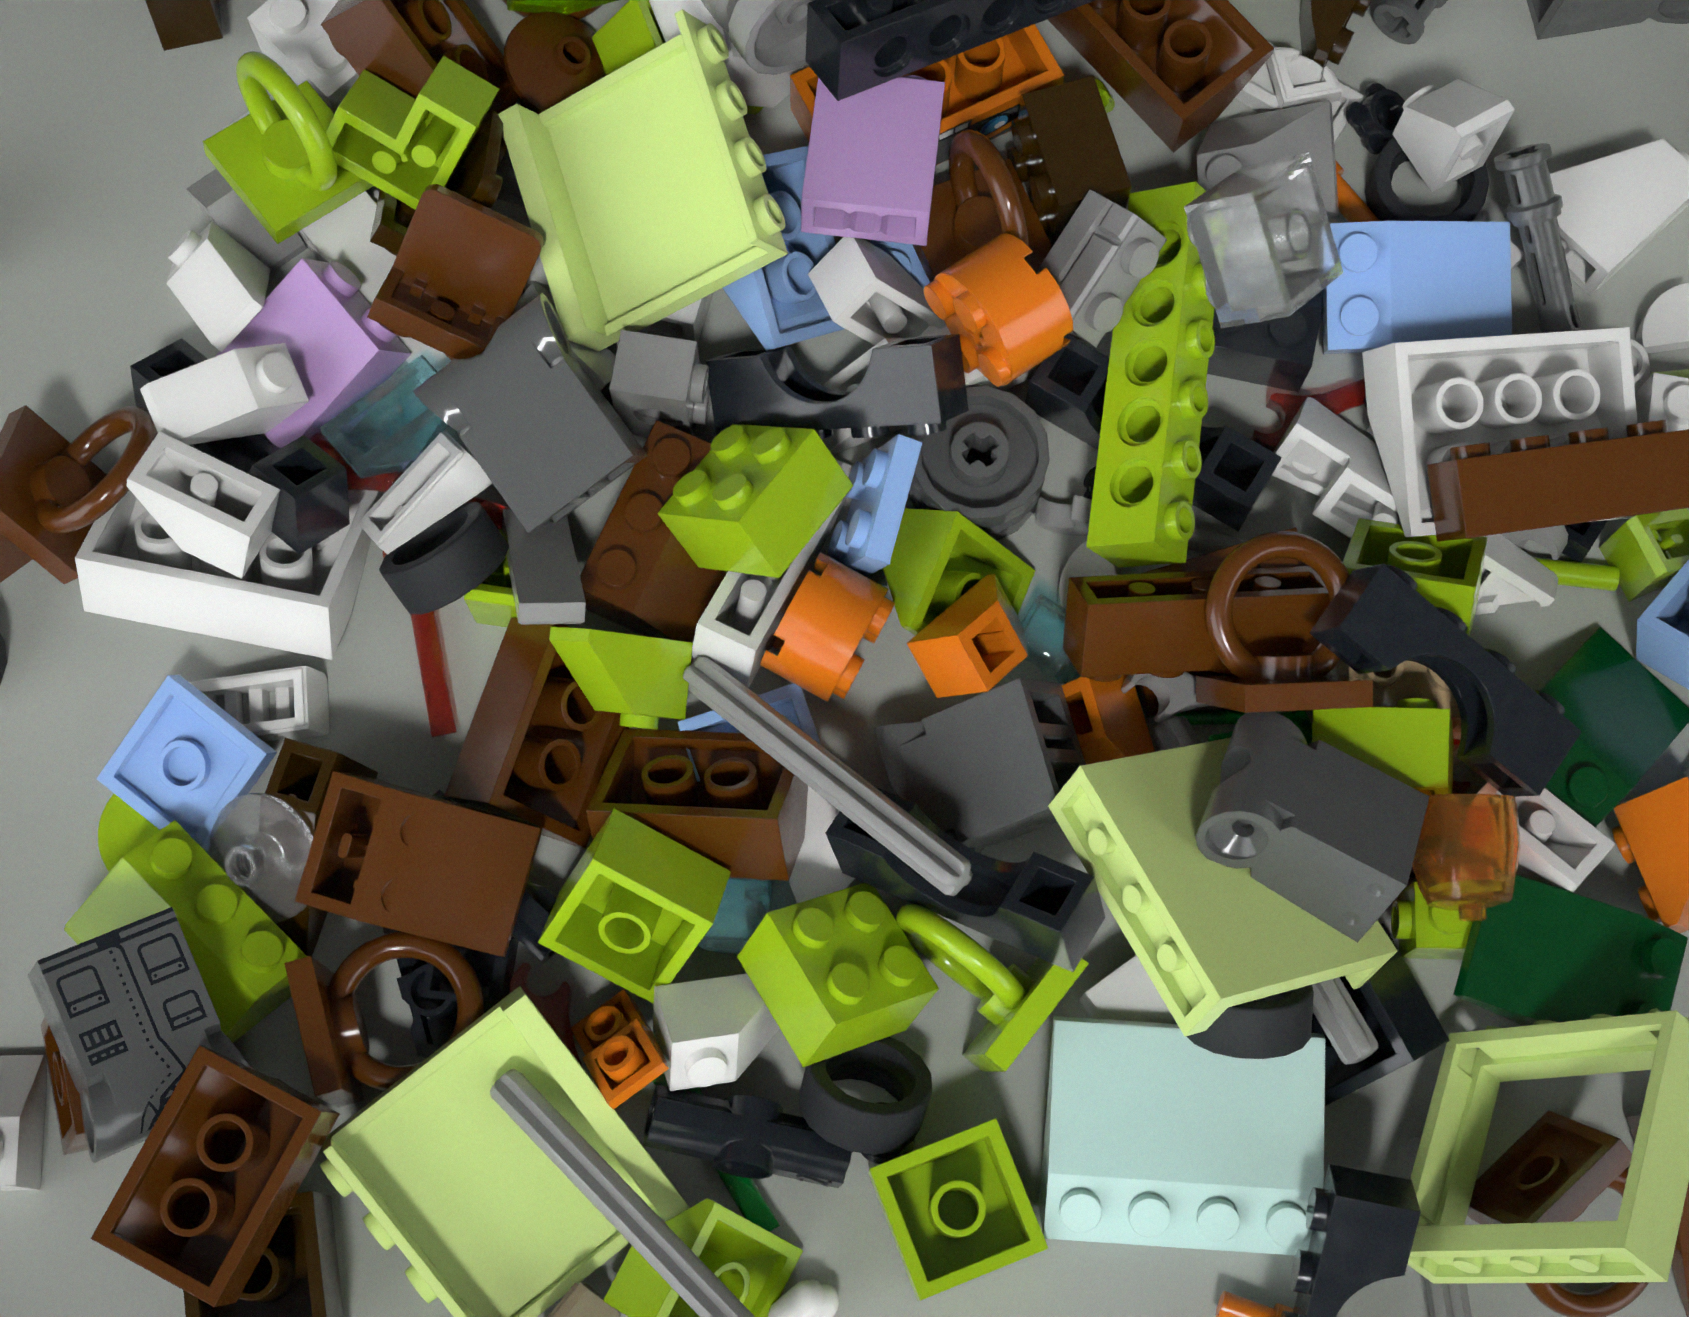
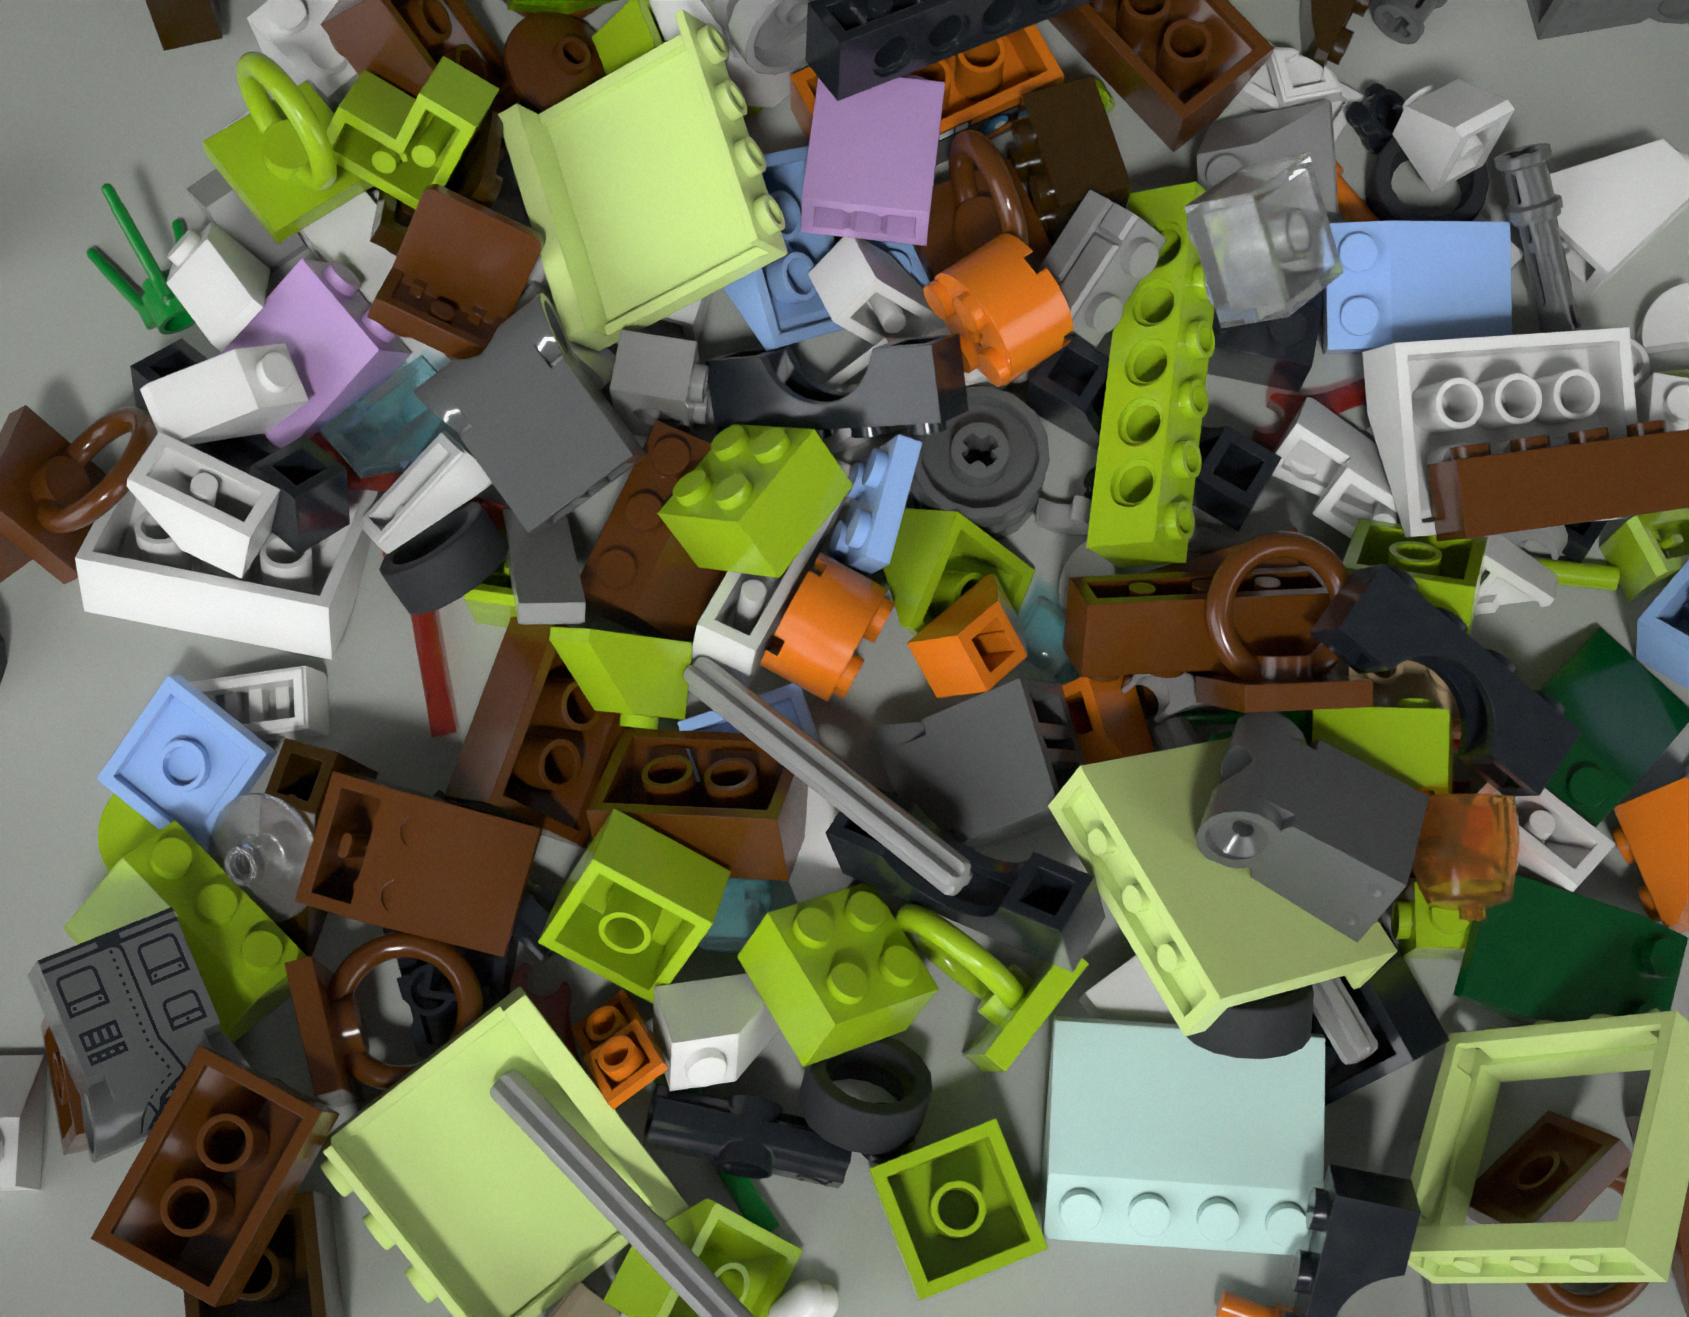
none -> green plant [86,183,196,335]

